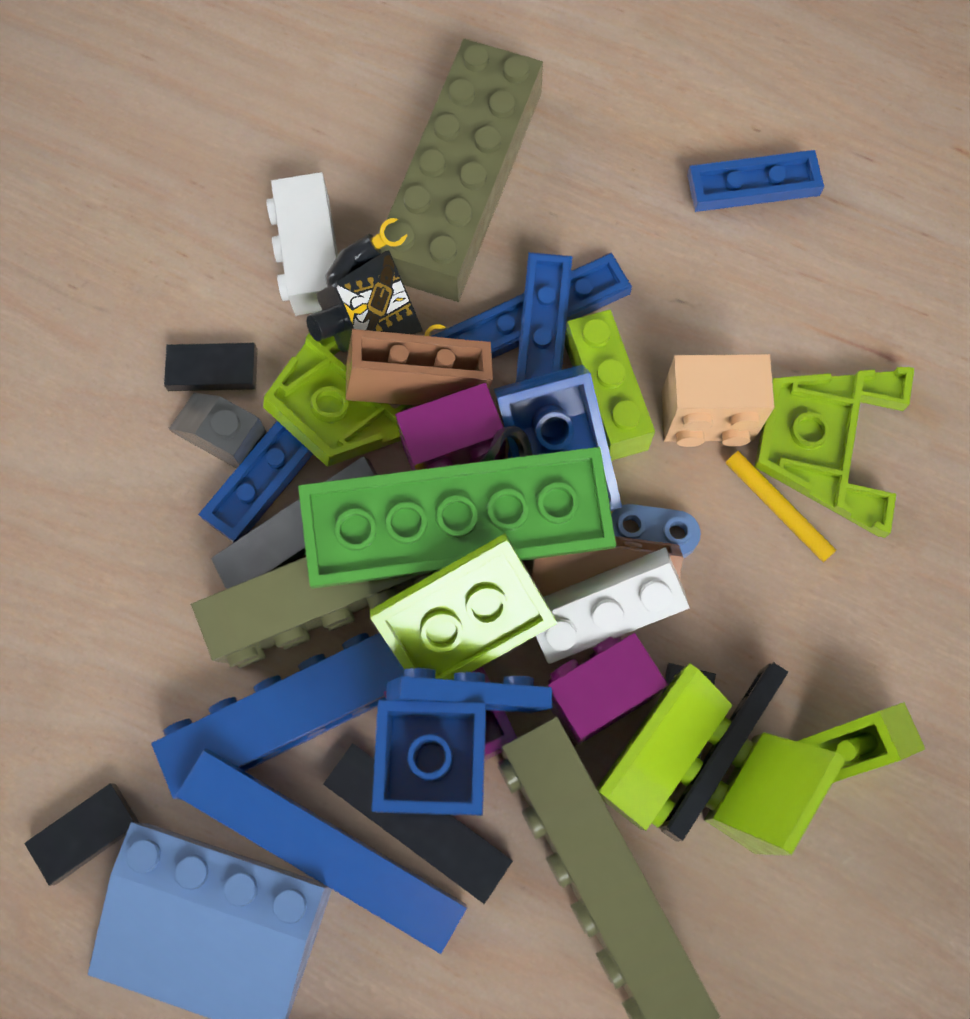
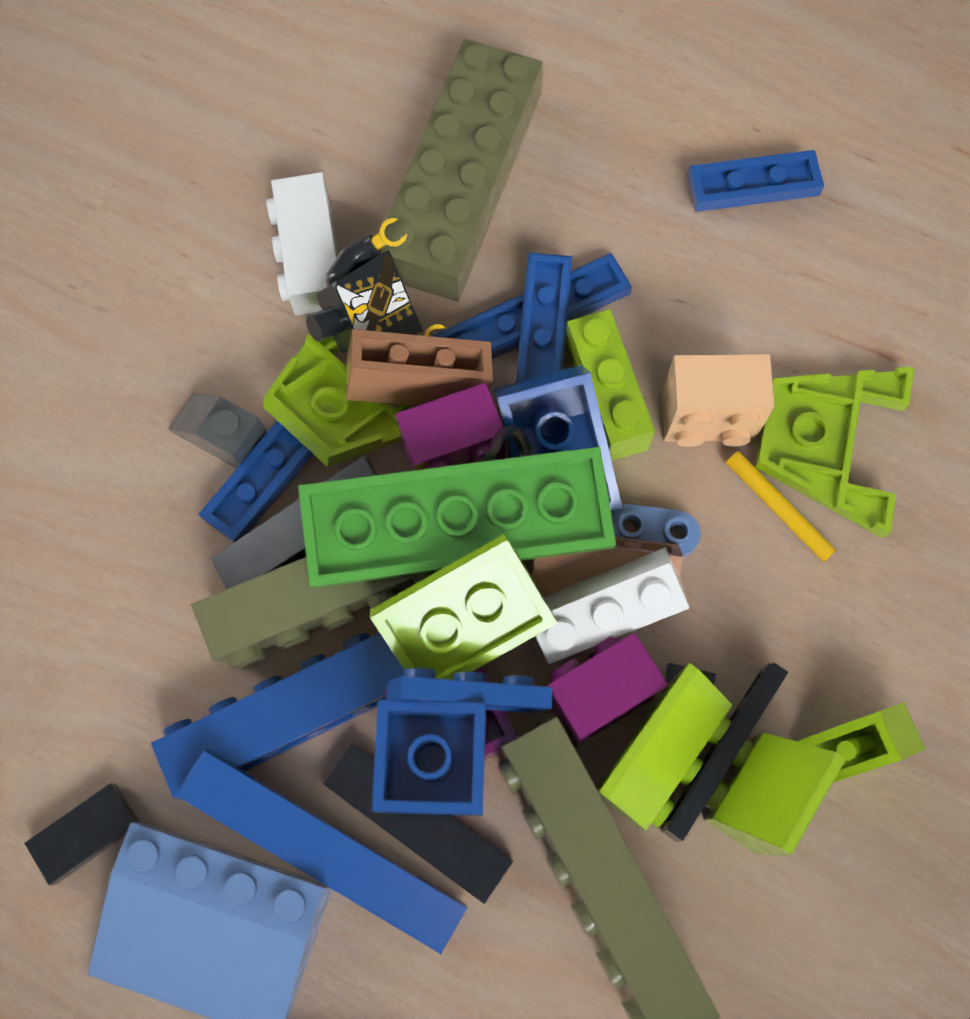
black tile [164,343,258,391] -> none

